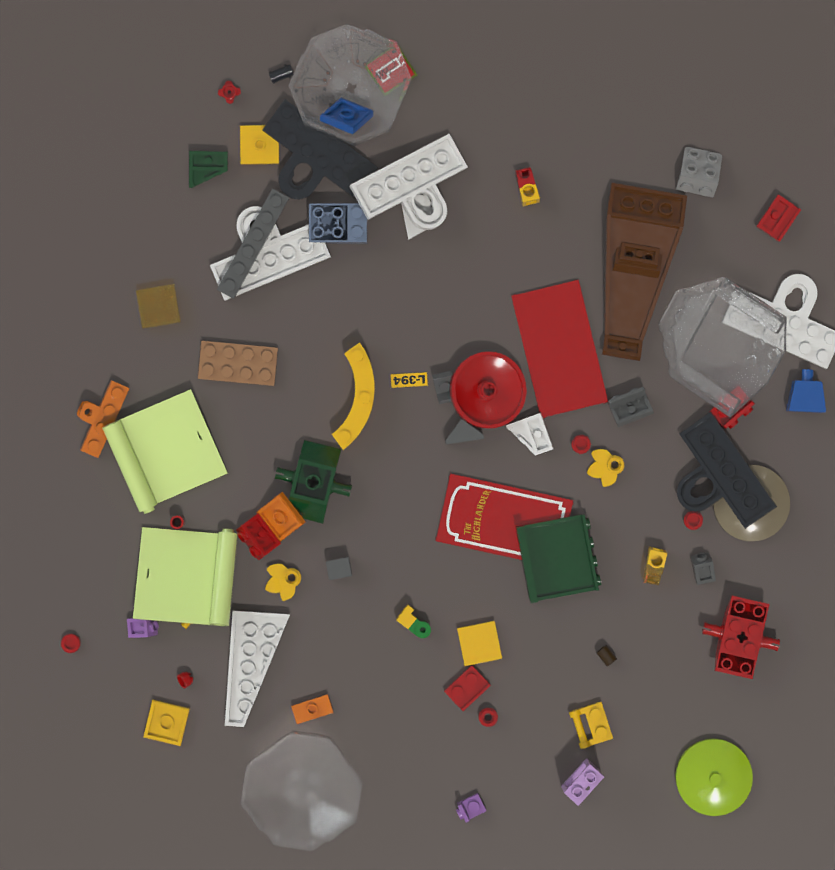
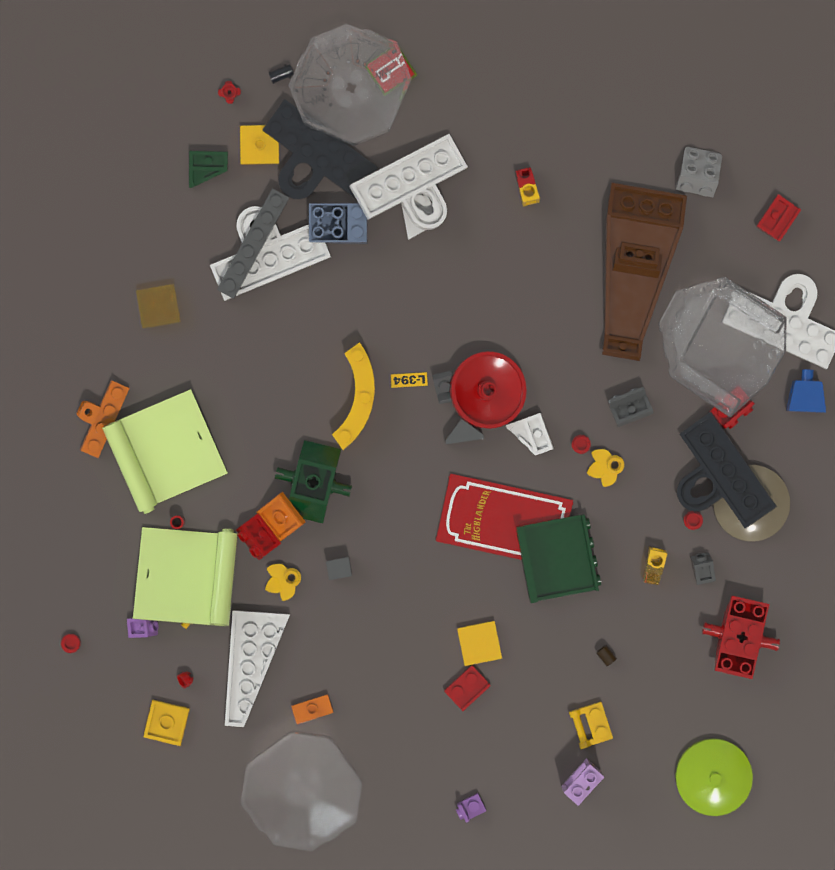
medium nougat plate [198,341,278,386] -> none
blue tile [320,98,374,134] -> none
leg [396,604,431,638] -> none
red plate [479,707,498,727] -> none
red piece [511,280,608,418] -> none

